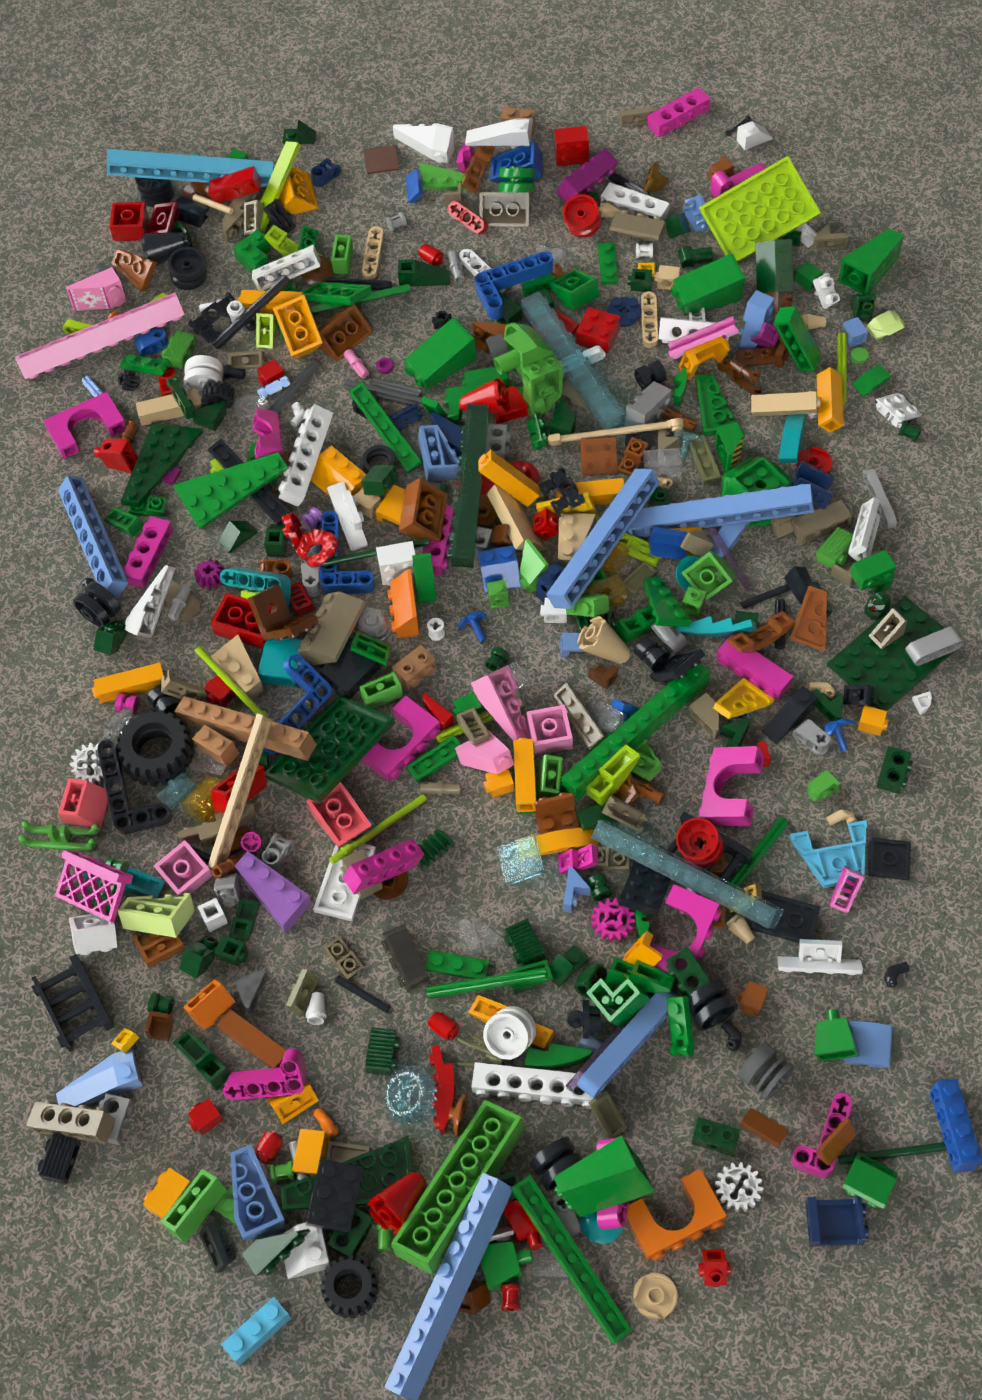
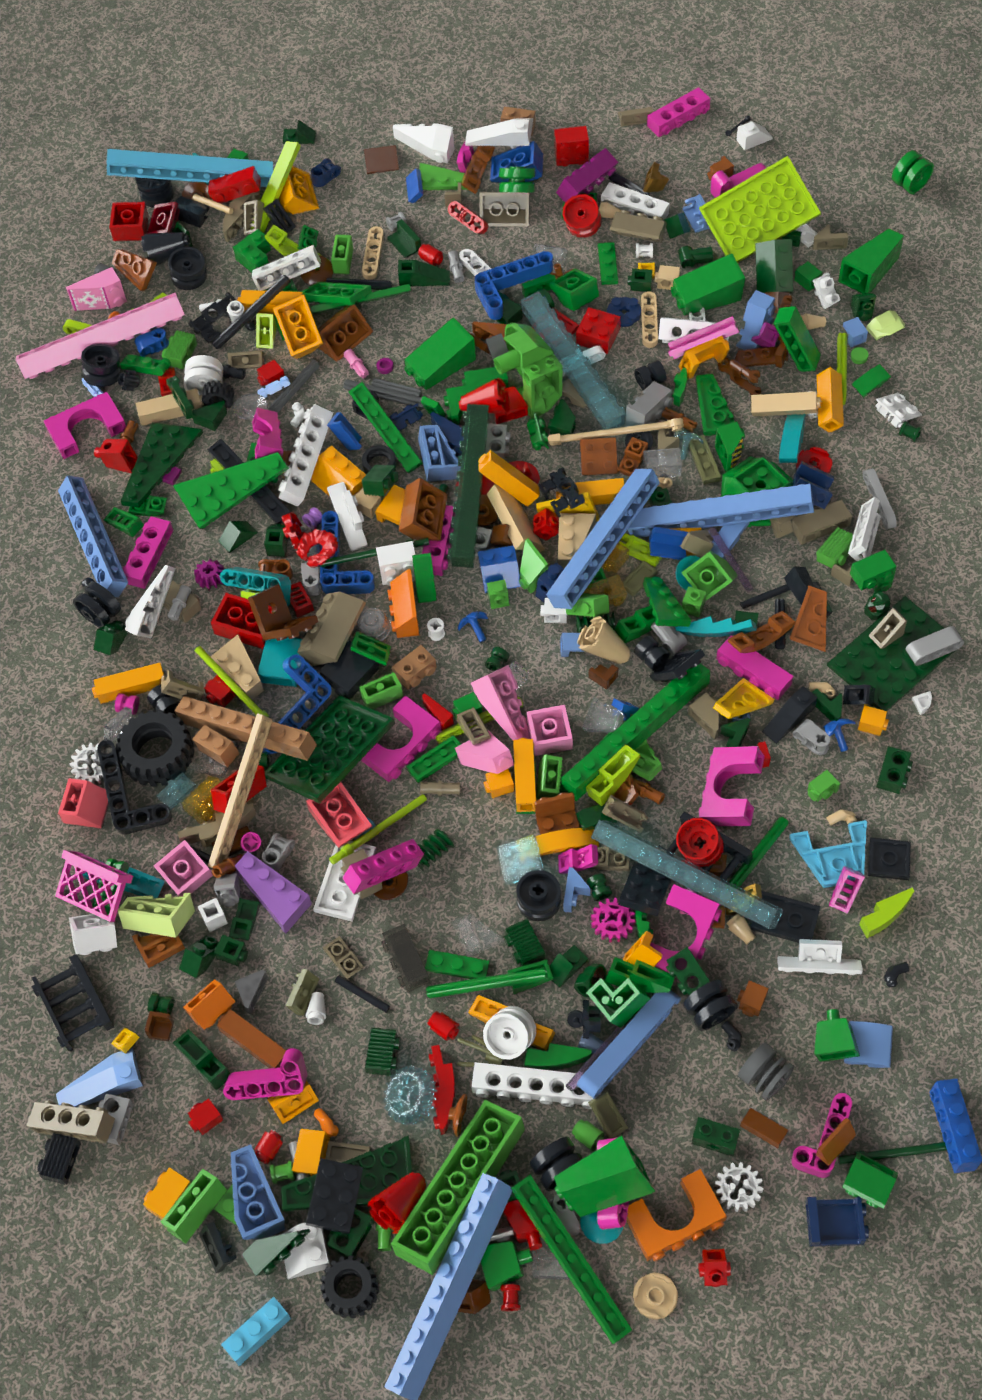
bright green piece [19,820,100,851] -> none
black gear [432,311,452,330] -> none
dark tan tile [553,682,607,750] -> none
green plate [666,996,694,1057] -> none
none -> black wheel [81,344,121,387]
none -> blue panel [327,412,362,450]
none -> dark green panel [387,219,421,258]
none -> black wheel [516,870,561,921]
none -> bright green brick [572,1119,605,1151]
none -> lime slope [859,887,914,939]
none -> green wheel [892,150,934,194]

